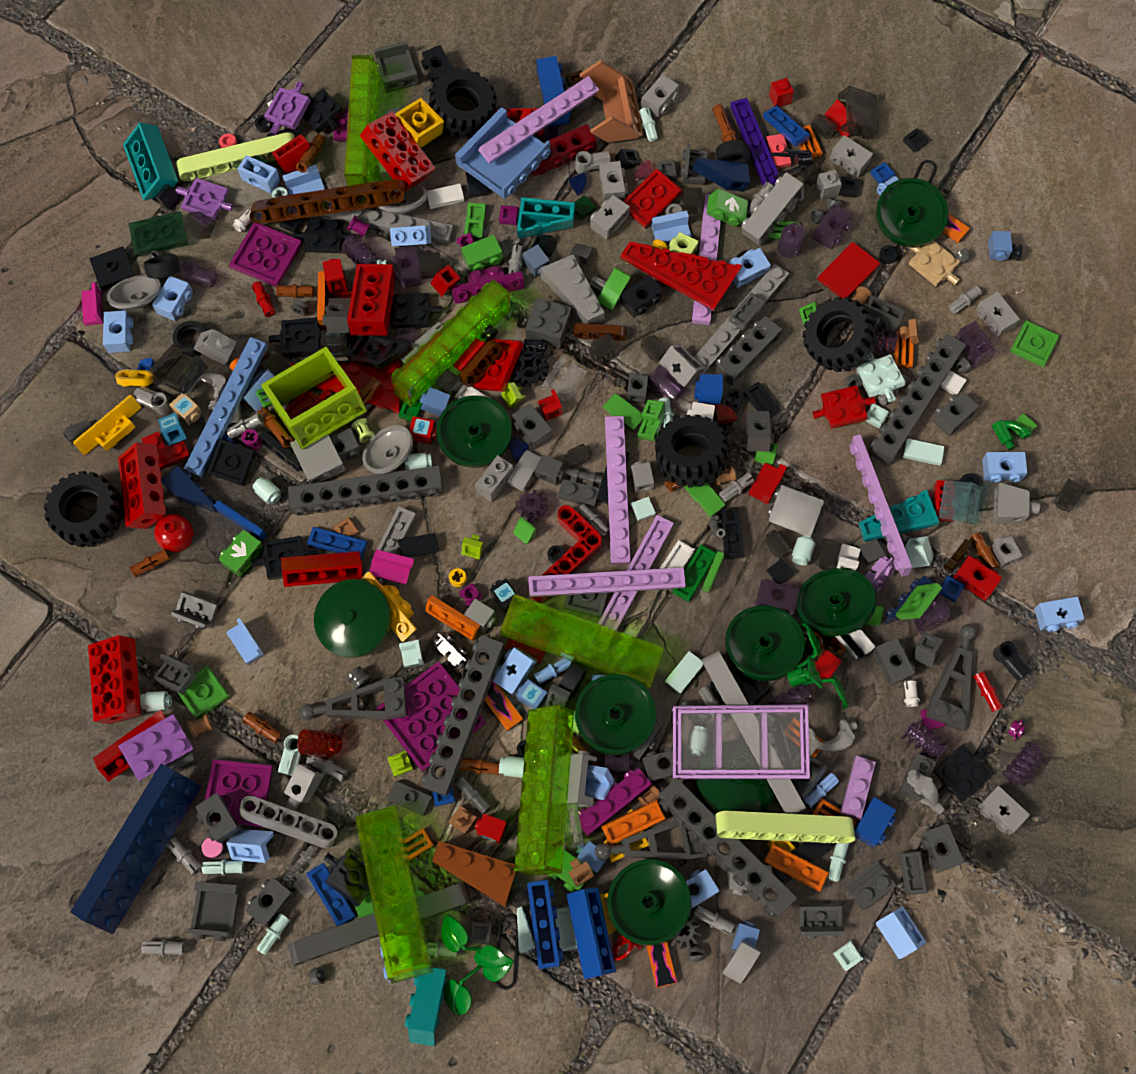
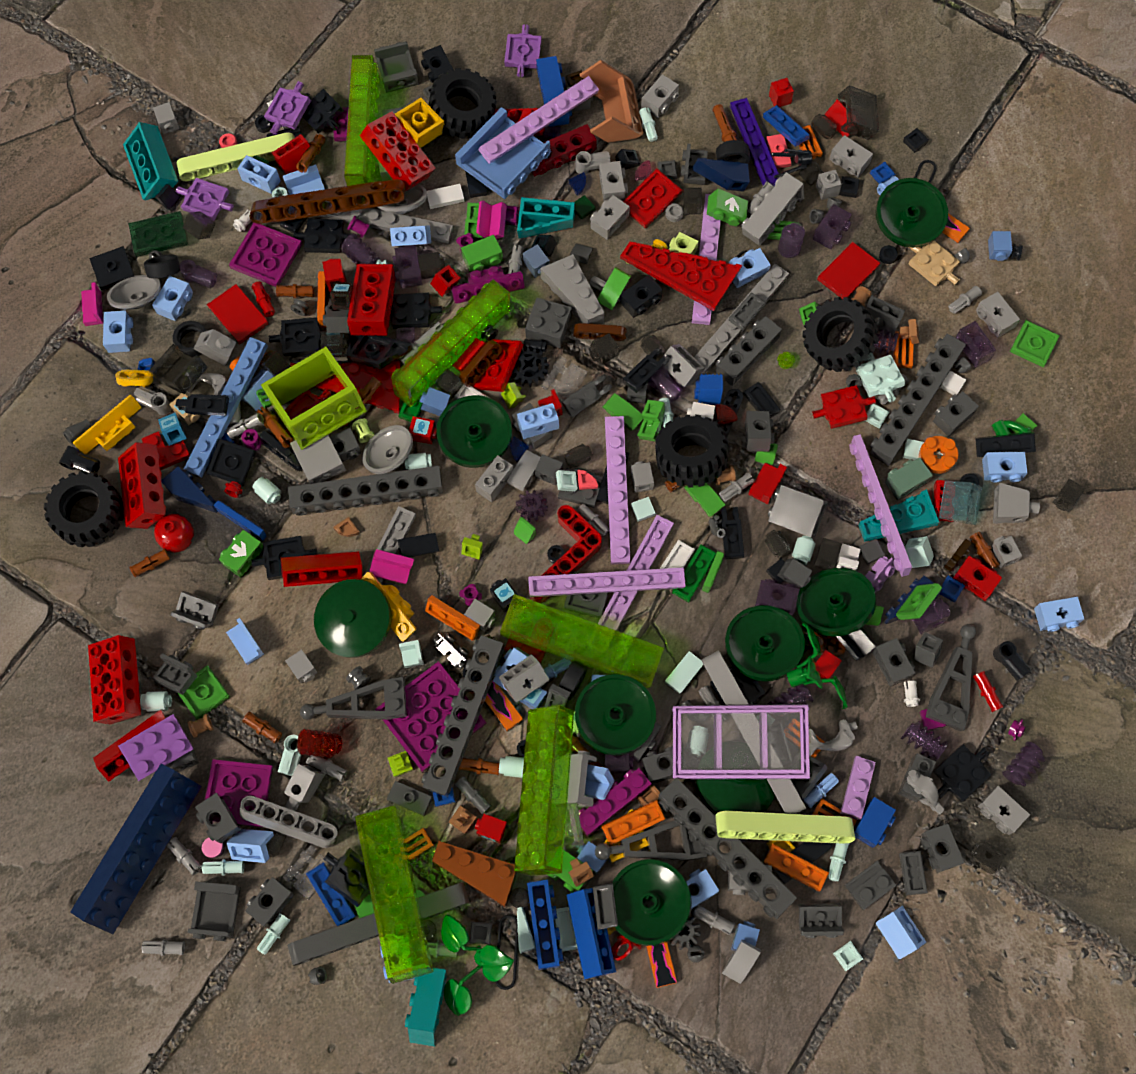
blue tile [307,527,368,560] -> none
yellow bush [449,568,467,588] -> none
light blue panel [652,211,691,243] -> none
none -> black piece [59,446,100,474]
none -> light grey brick [153,102,180,134]
none -> black hinge [175,394,229,416]
none -> red tile [207,284,269,345]
none -> red plate [224,481,243,498]
none -> light grey brick [285,649,318,684]
none -> clear smoke brick [330,282,353,310]
none -> dark pink panel [476,200,507,240]
none -> light grey brick [499,654,549,703]
none -> medium lavender plate [504,24,542,77]
none -> light blue brick [517,403,559,439]
none -> light aqua tile [556,470,578,491]
none -> dark grey hinge [561,374,612,417]
none -> coral tile [577,470,598,490]
none -> dark grey tile [593,884,618,930]
none -> black hinge [623,347,670,393]
none -> clear neon green plate [777,351,795,369]
none -> dark grey brick [777,558,812,588]
none -> sand green brick [885,457,933,500]
none -> orange plate [919,436,958,474]
none -> black tile [975,432,1036,457]

